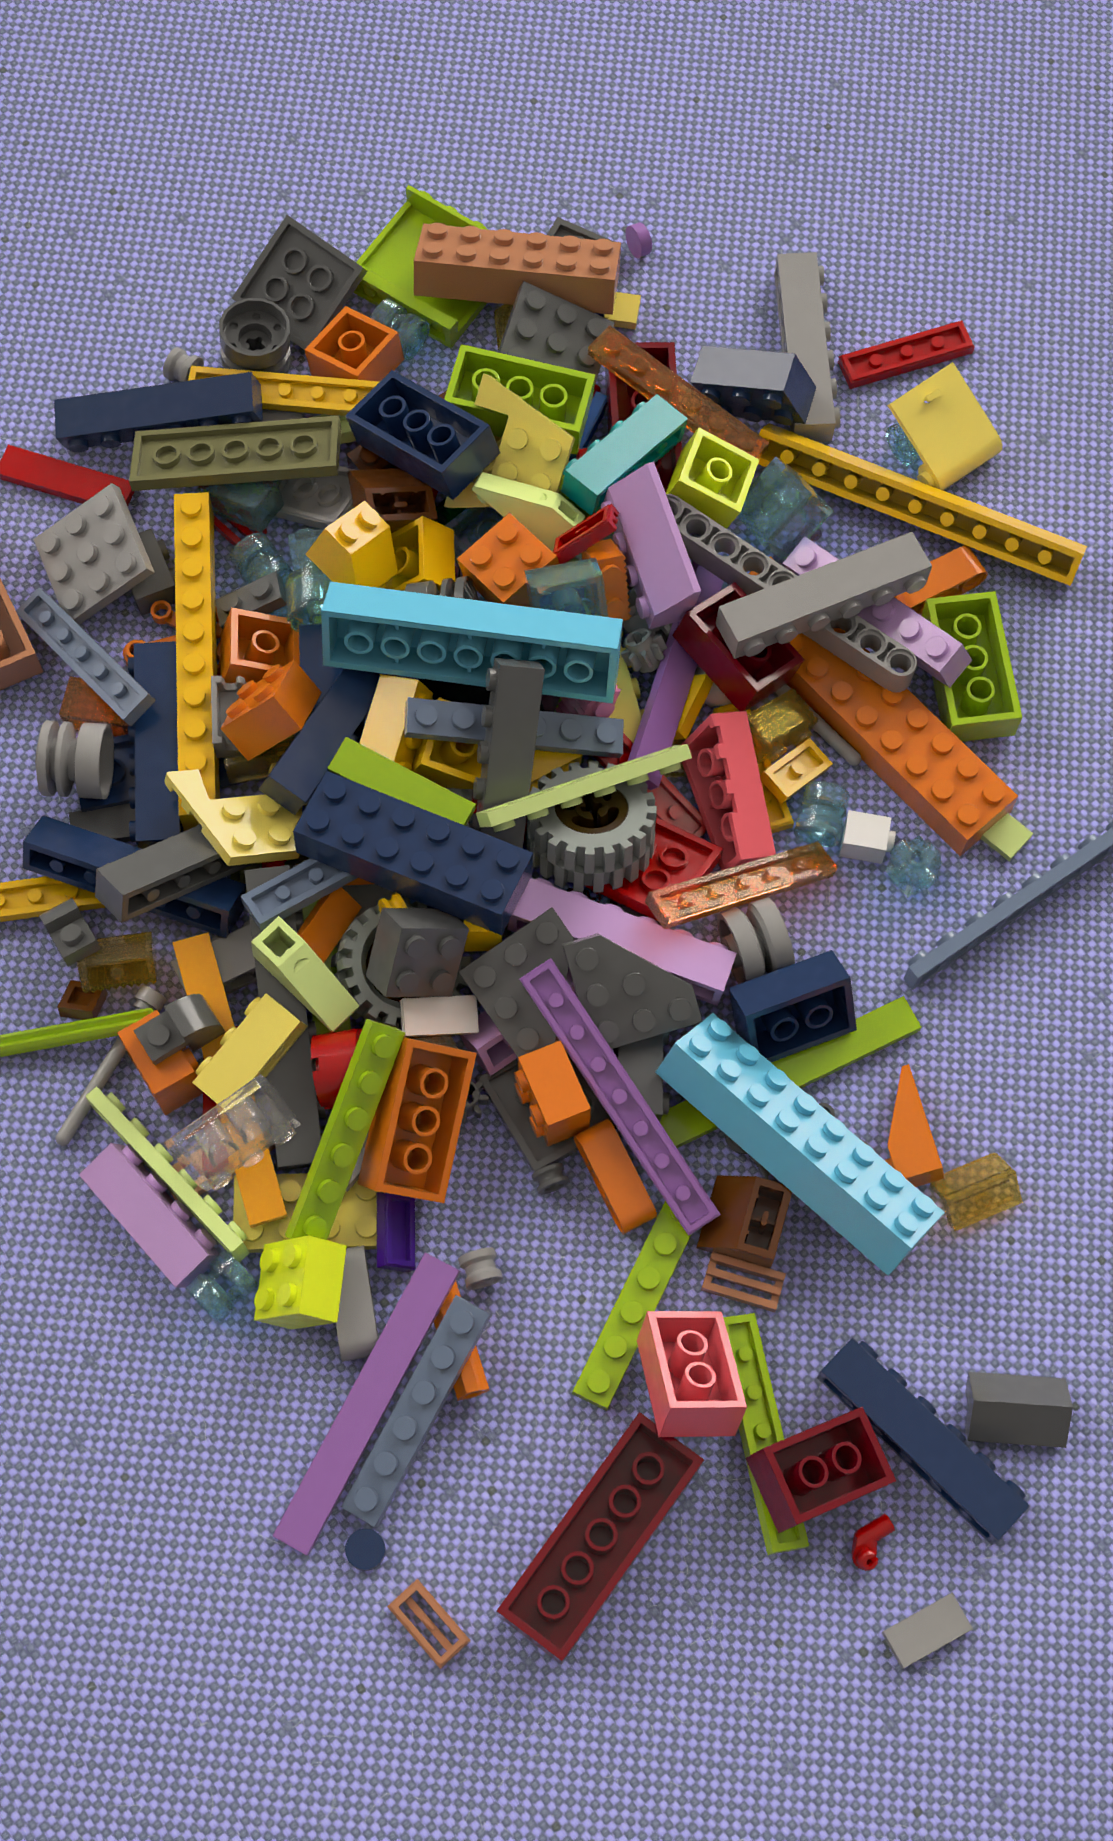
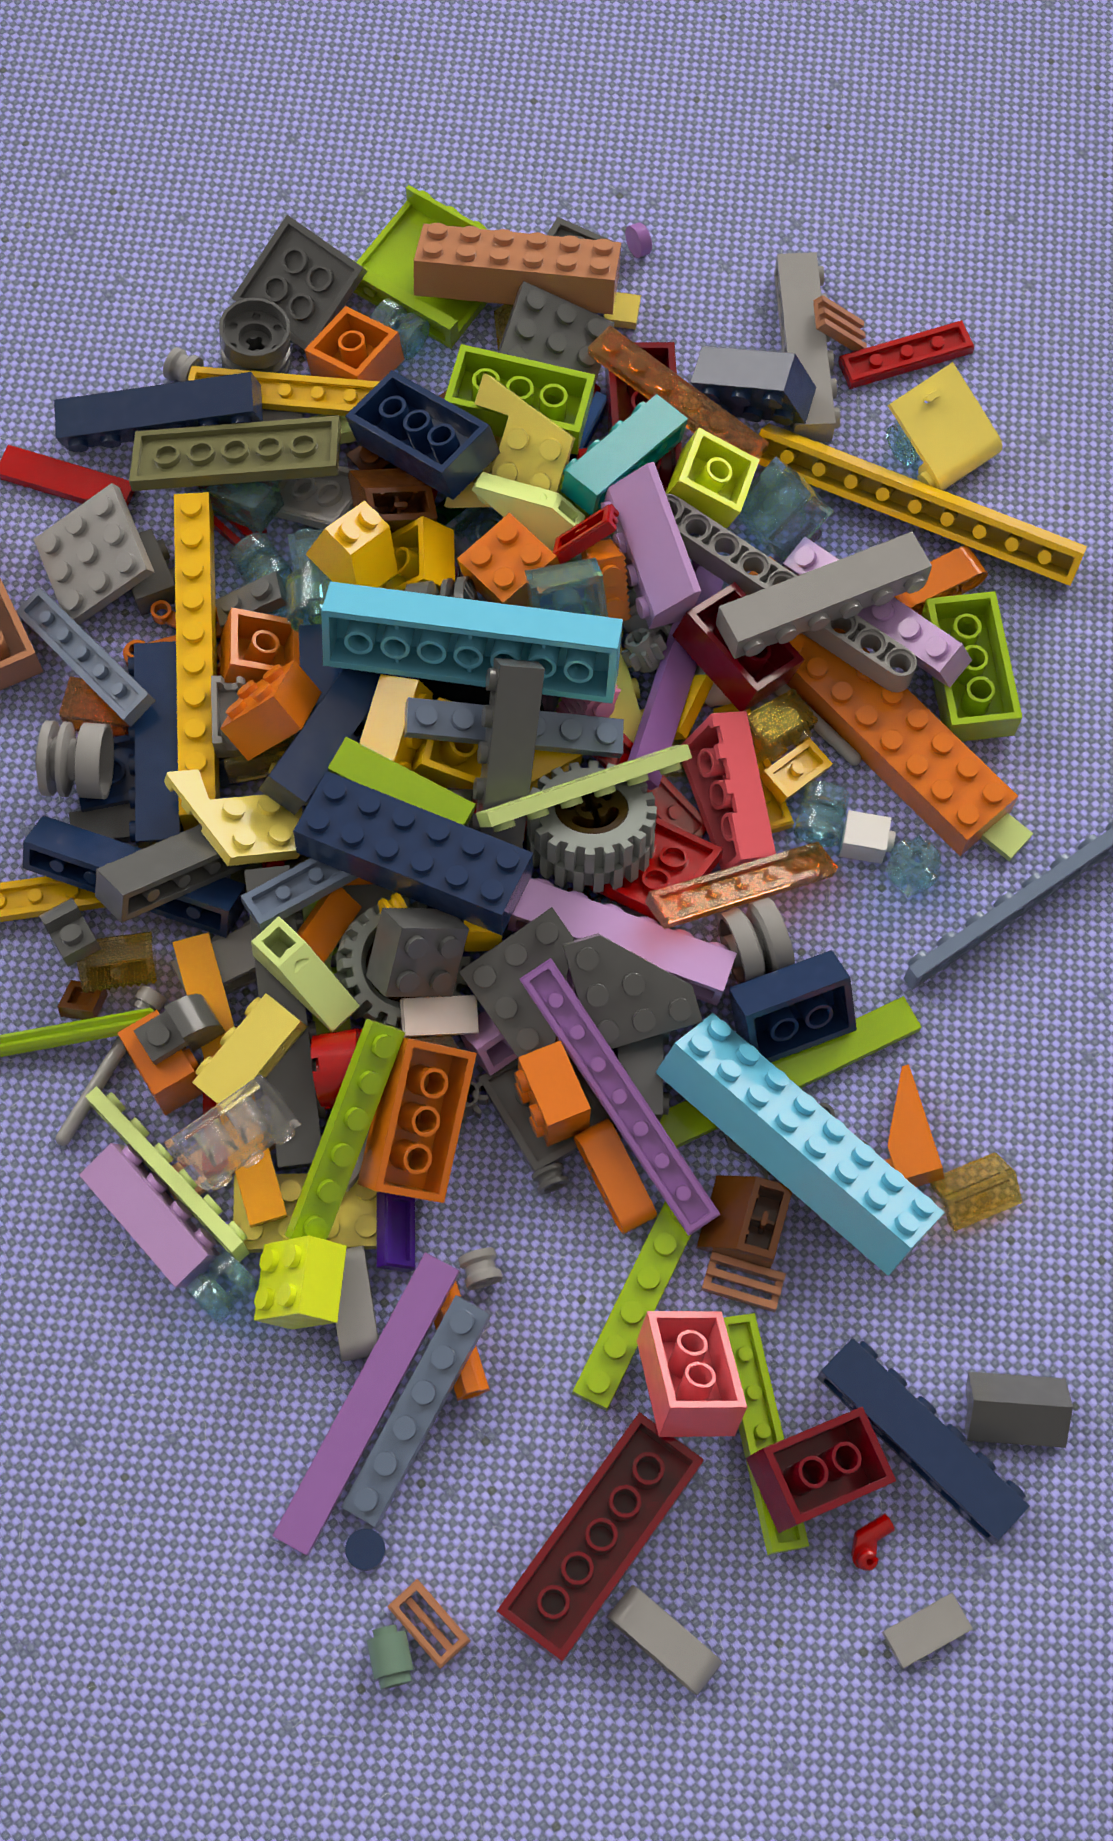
none -> sand green brick [366,1625,414,1689]
none -> light grey beam [606,1585,723,1695]
none -> nougat tile [813,295,867,351]

